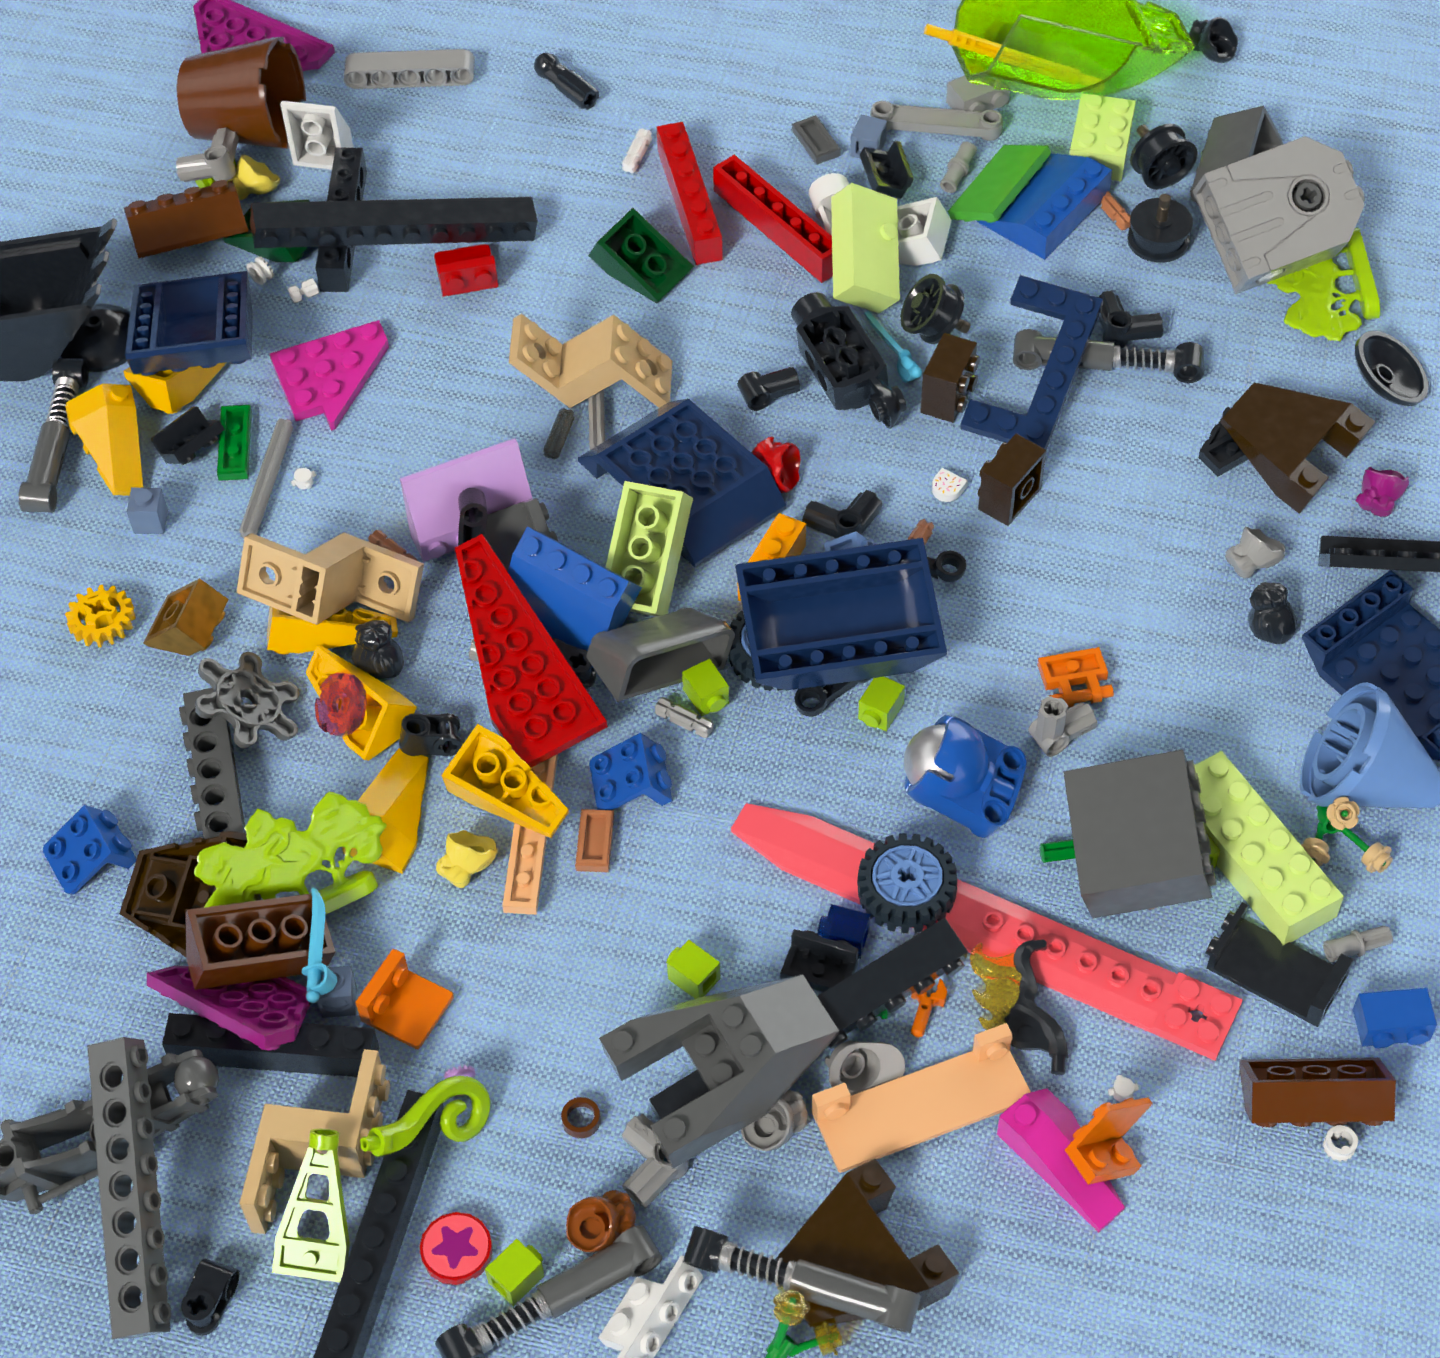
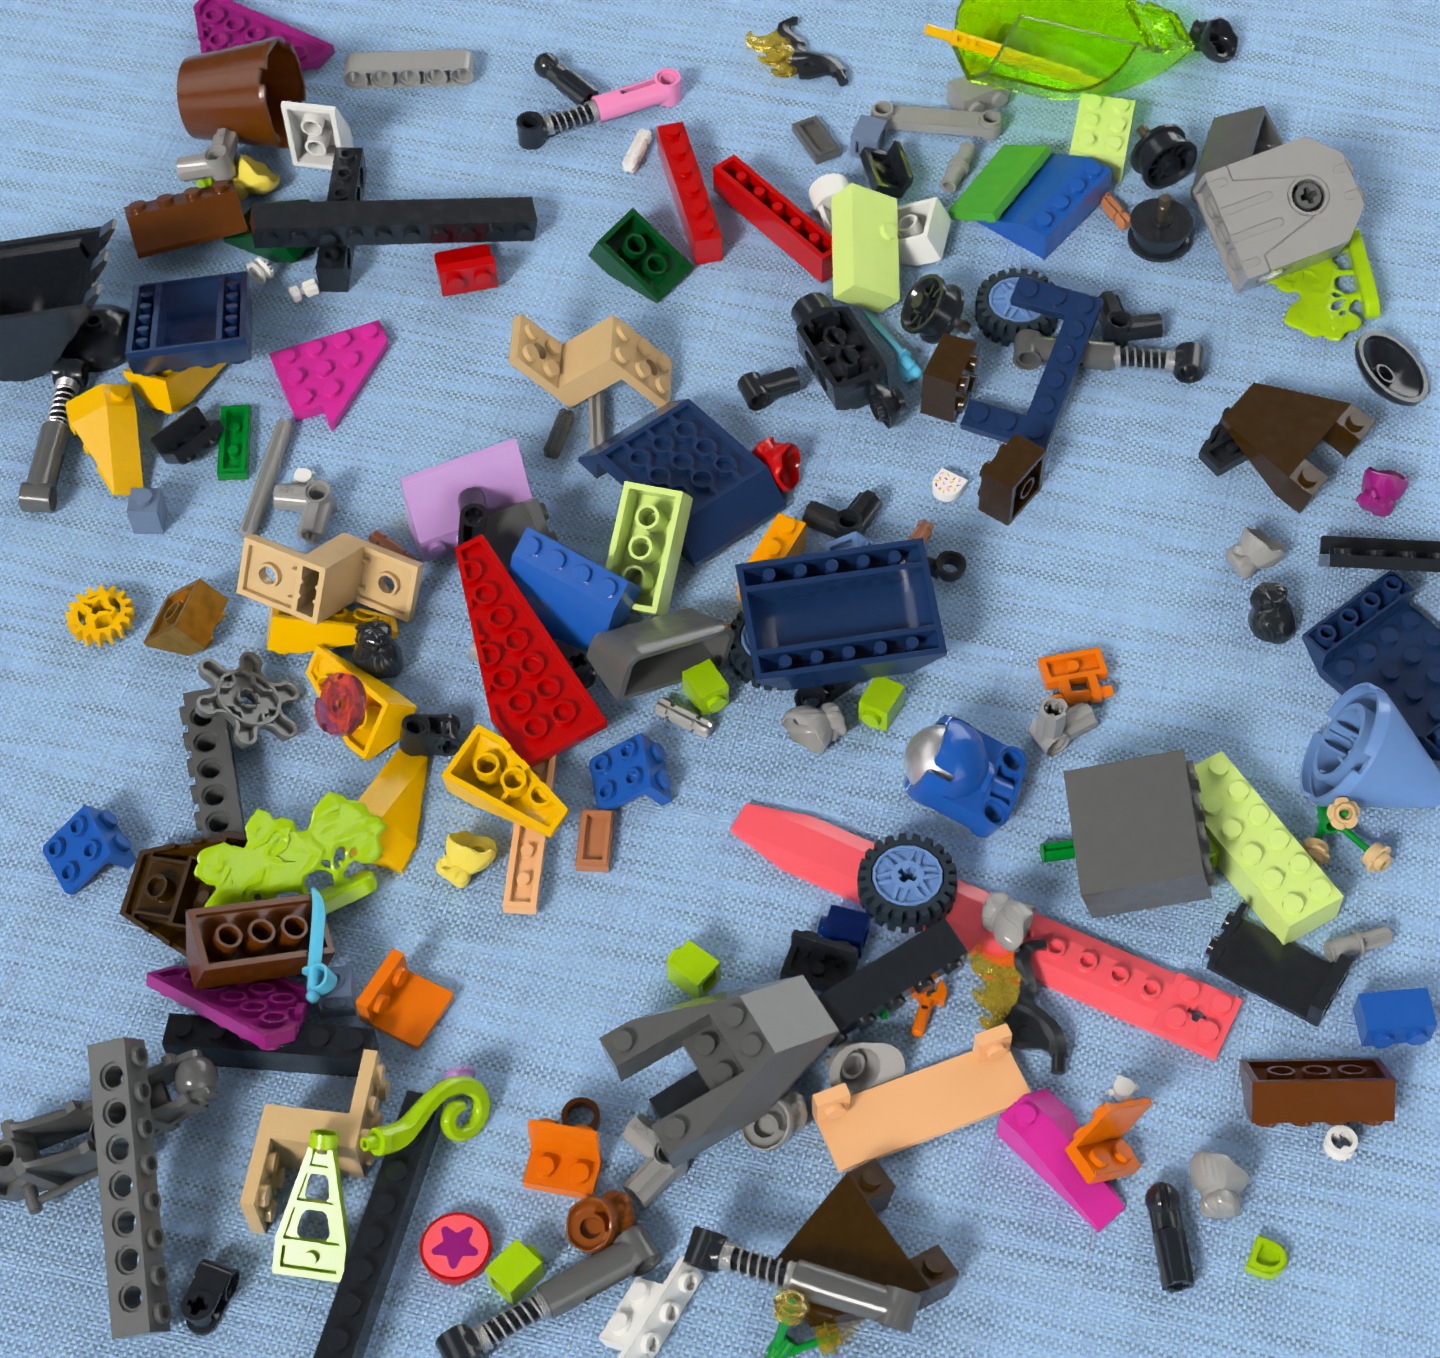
none -> light grey piece [273,479,337,544]
none -> piece [516,68,682,150]
none -> orange bracket [523,1118,603,1199]
none -> piece [746,16,849,87]
none -> light grey hair [781,702,847,754]
none -> black wheel [975,268,1059,347]
none -> light grey hair [981,891,1036,952]
none -> black piece [1145,1182,1195,1293]
none -> light grey hair [1189,1150,1250,1219]
none -> lime tile [1244,1235,1288,1279]

